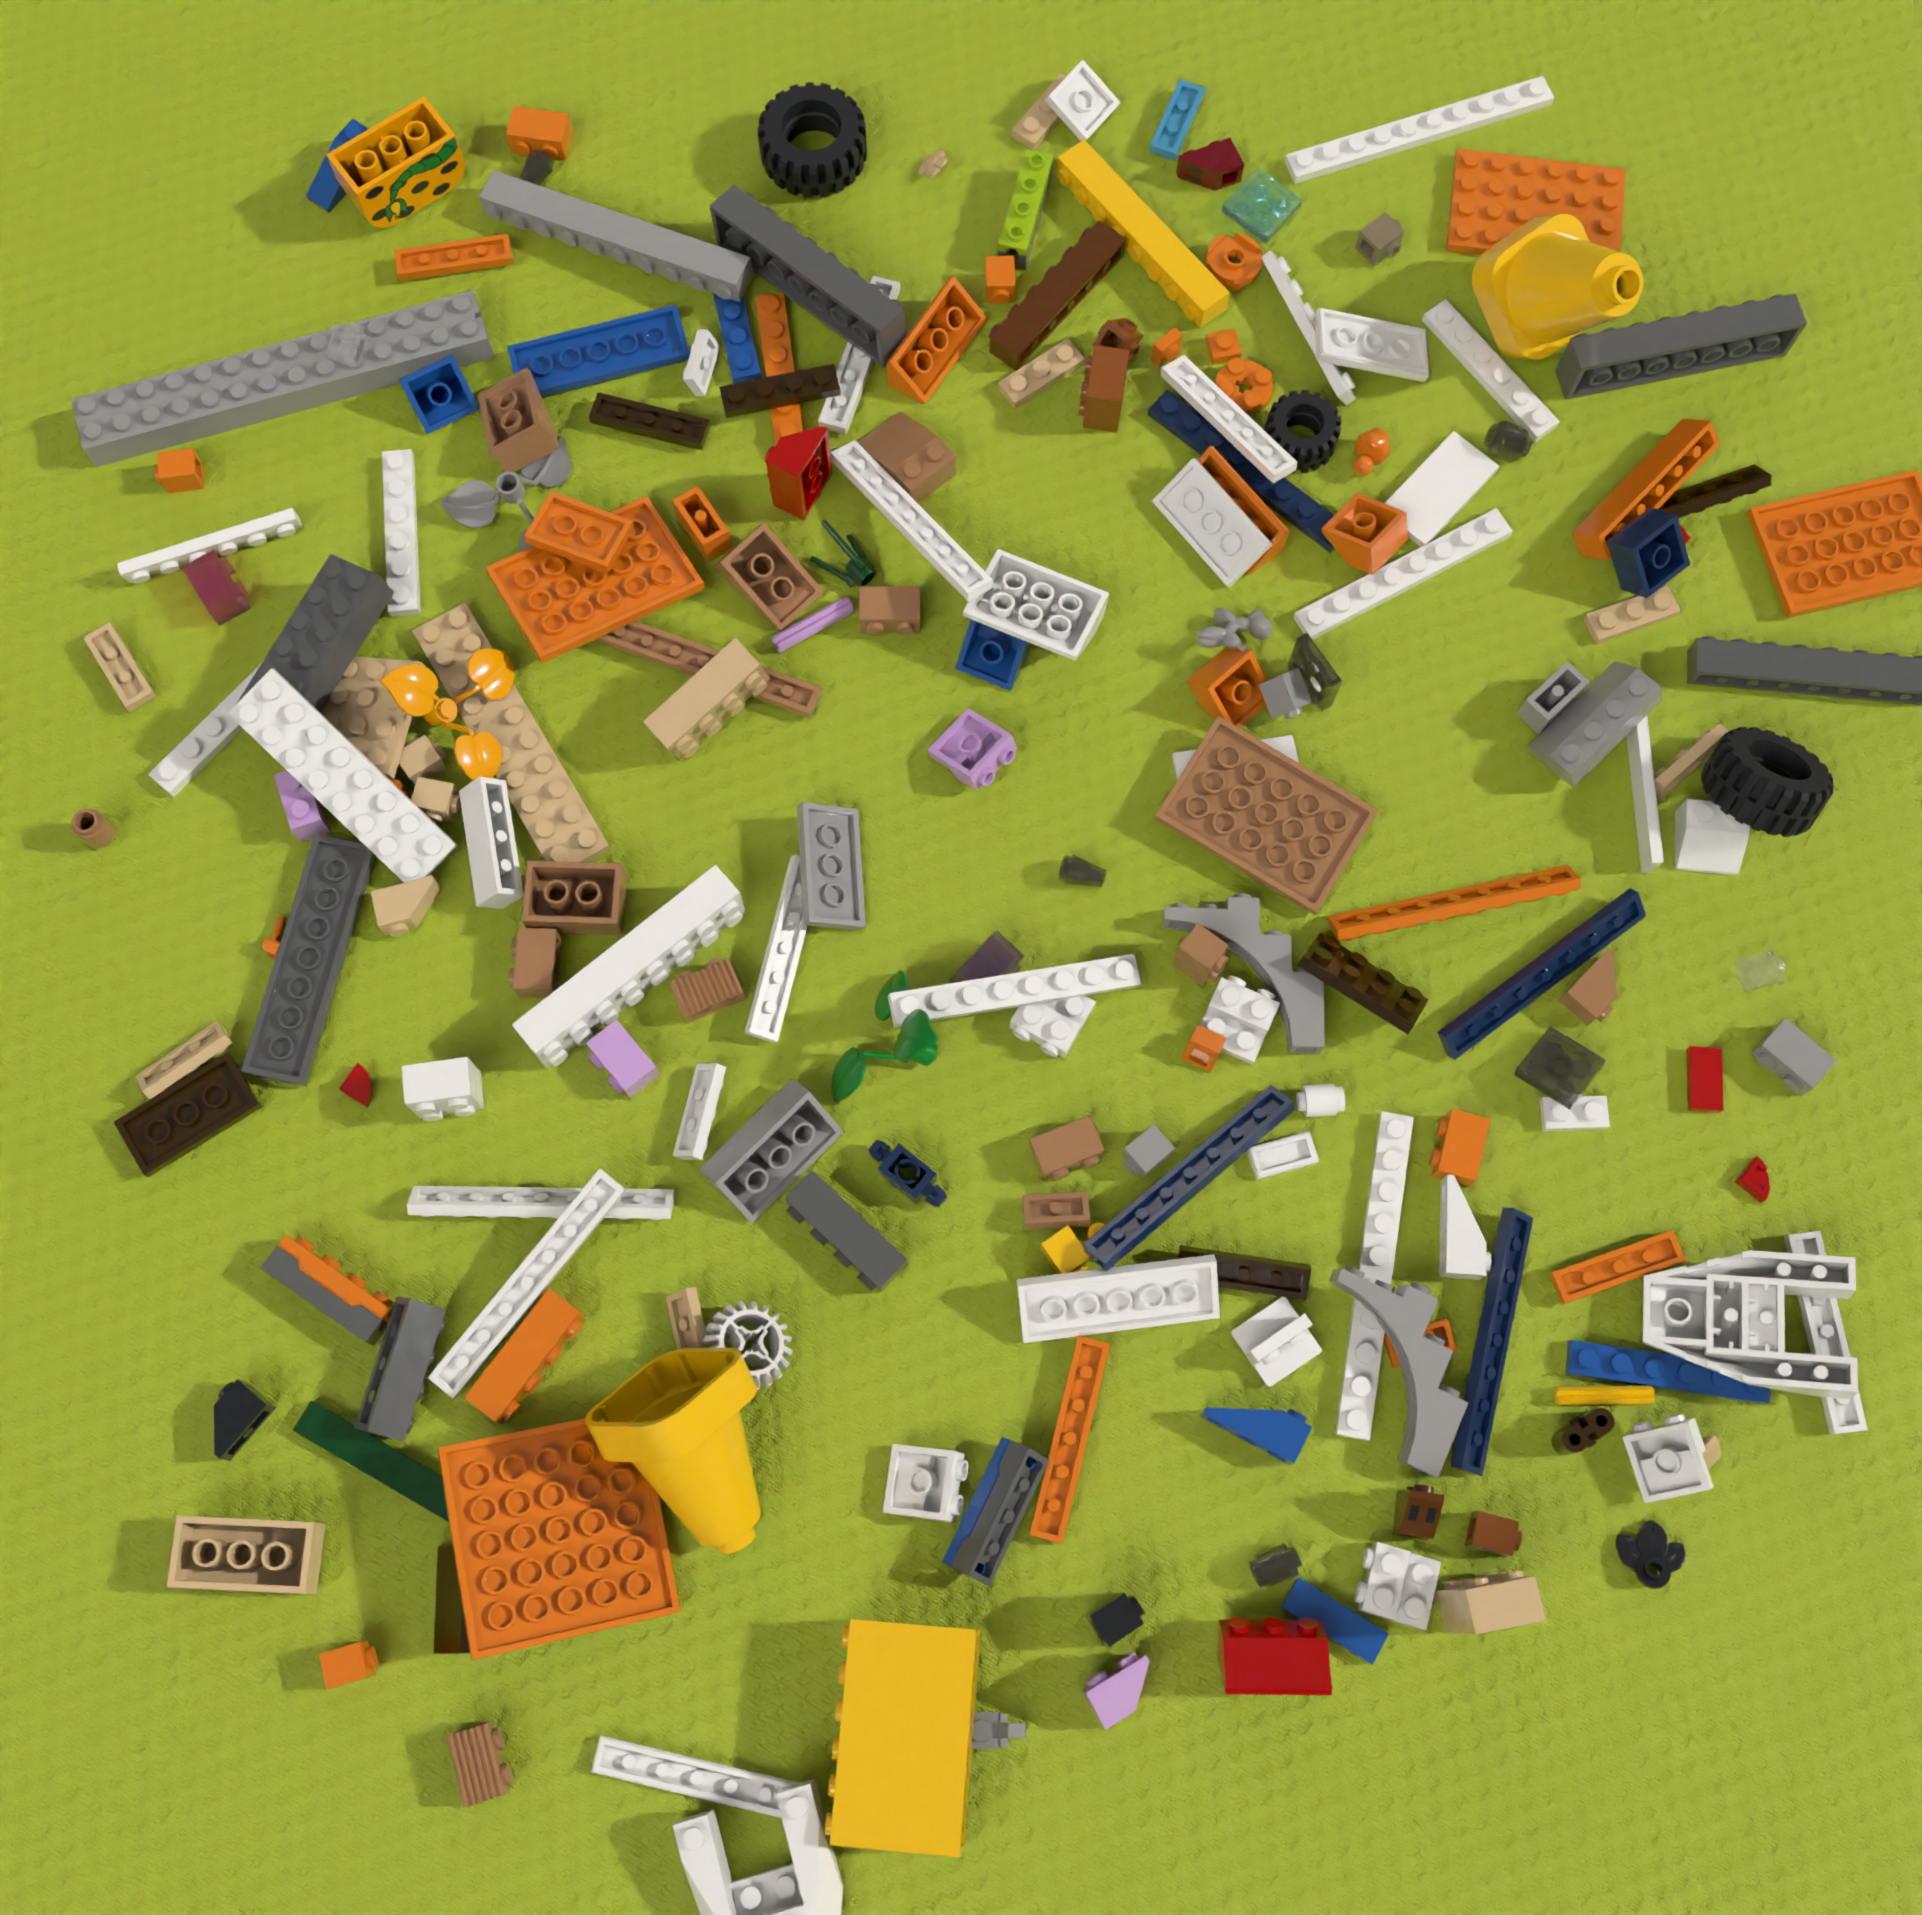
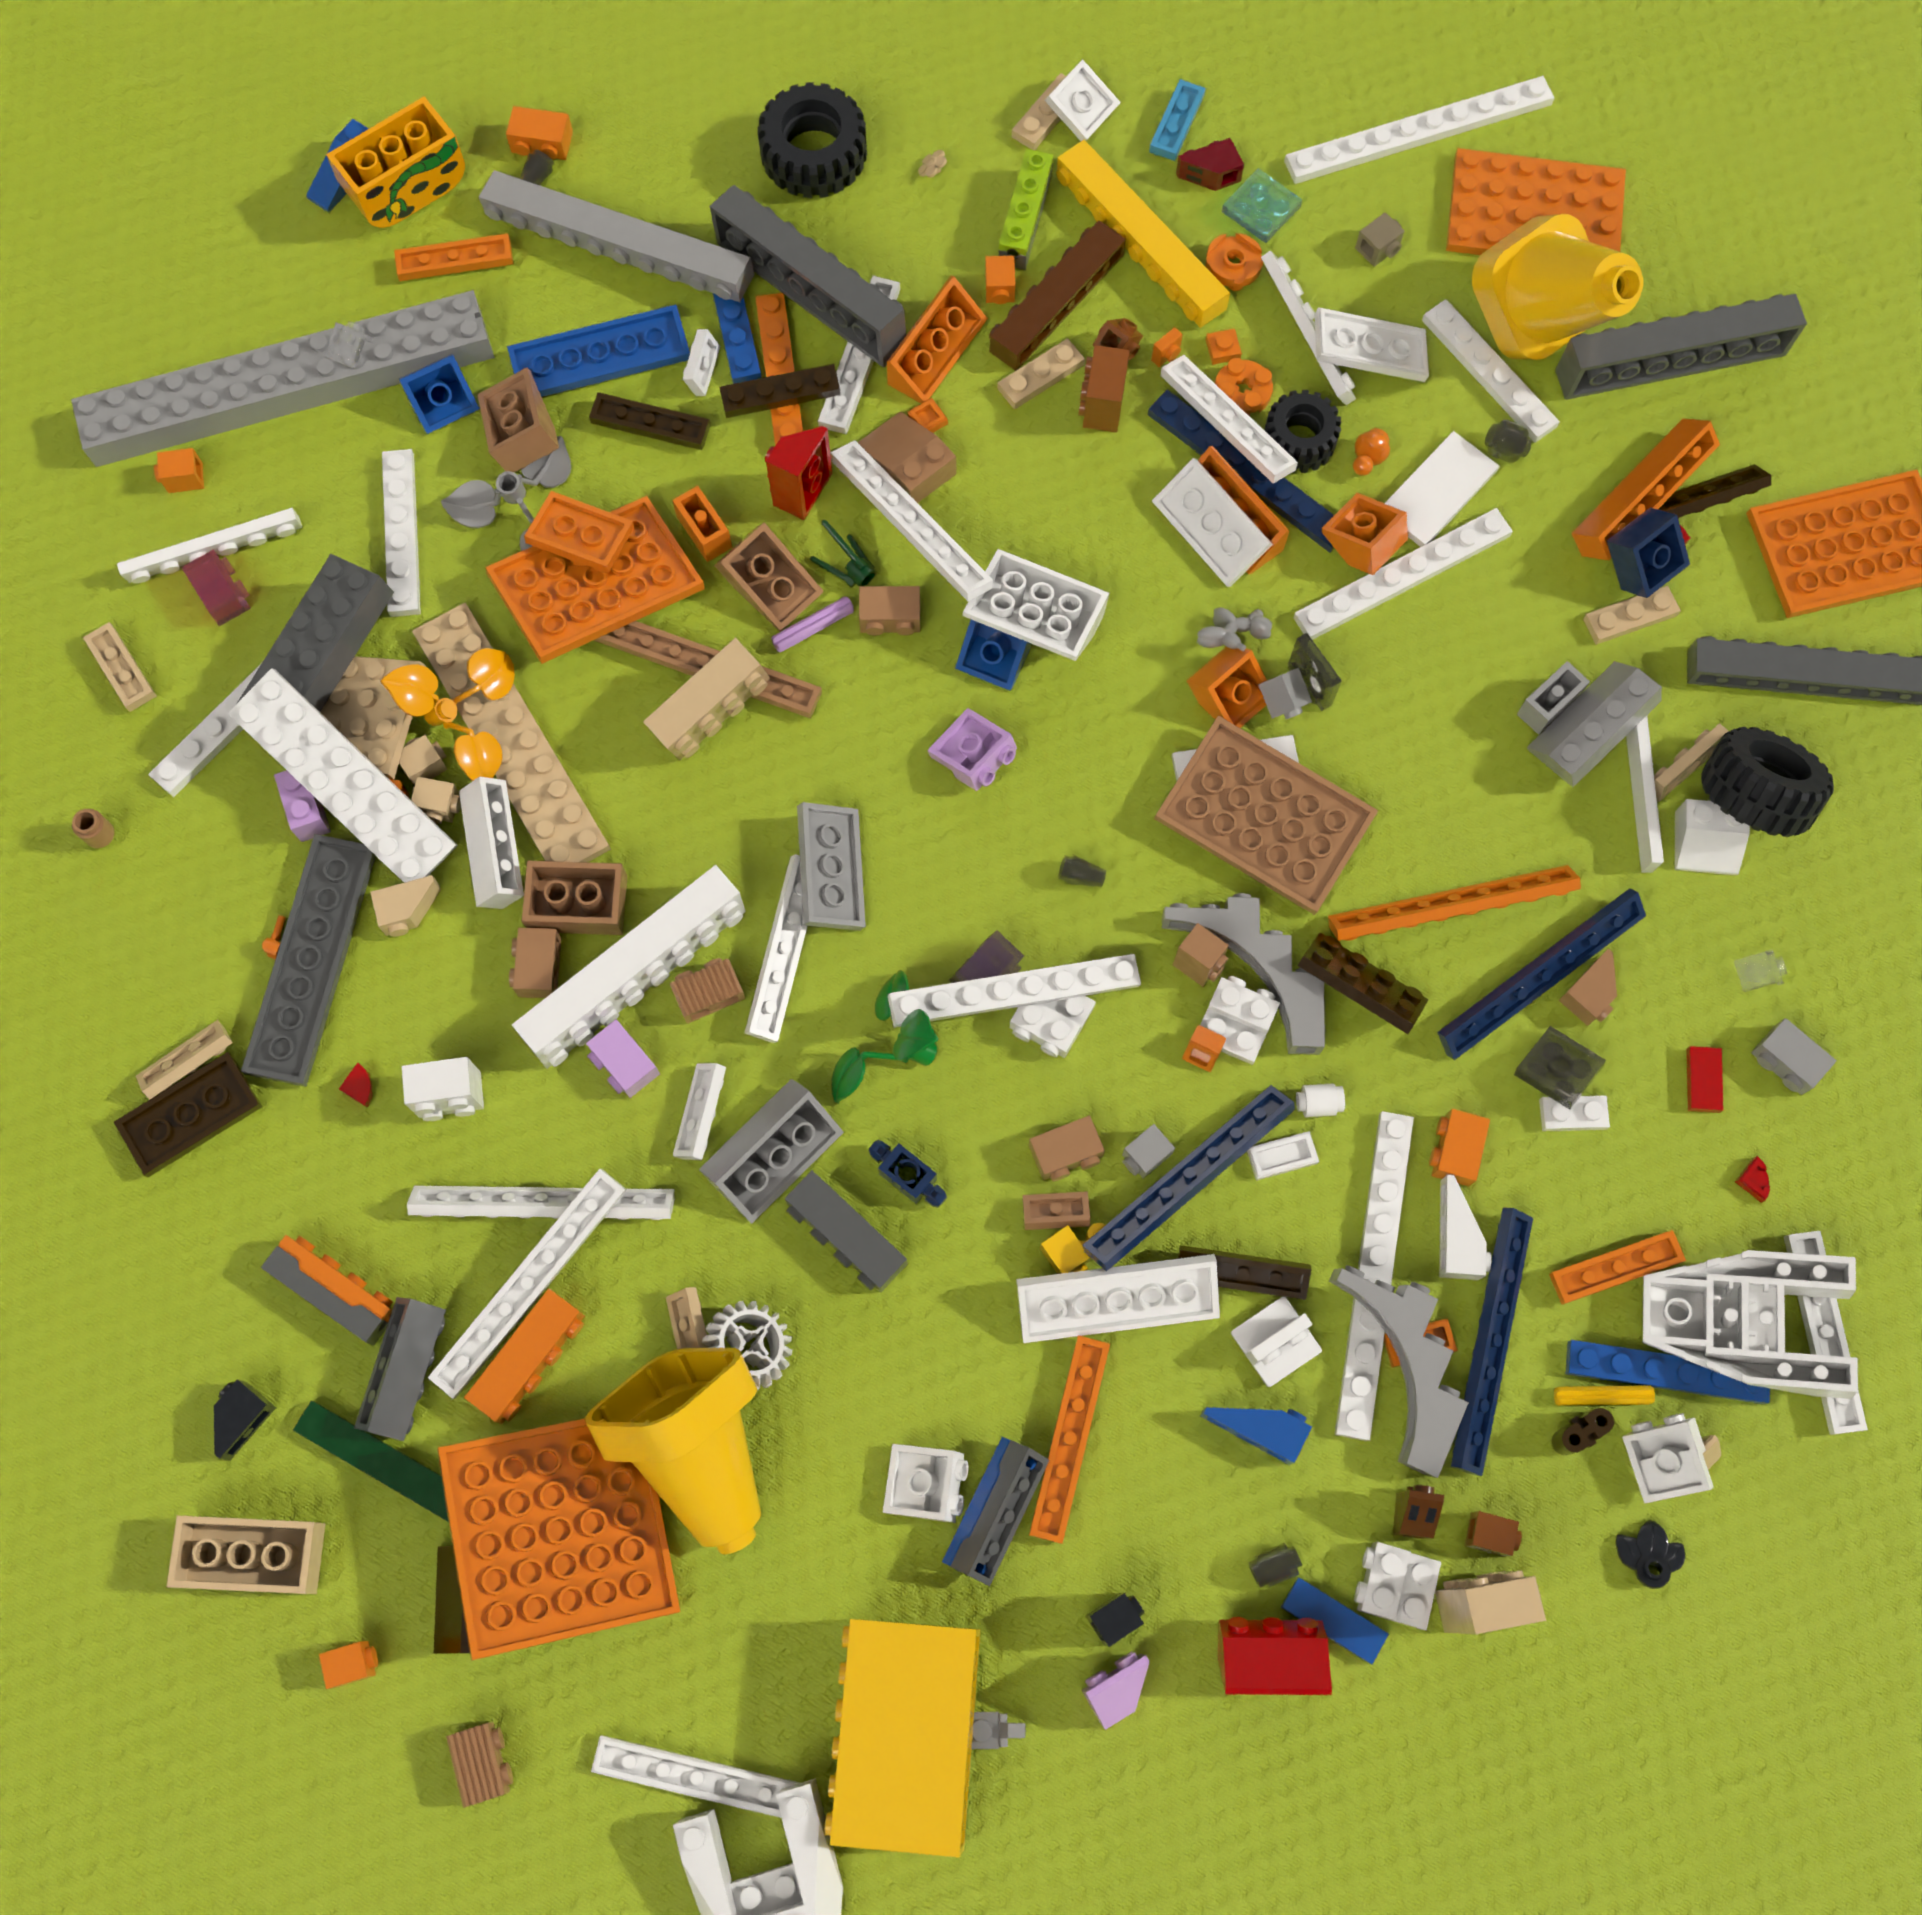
none -> orange tile [907,398,948,433]

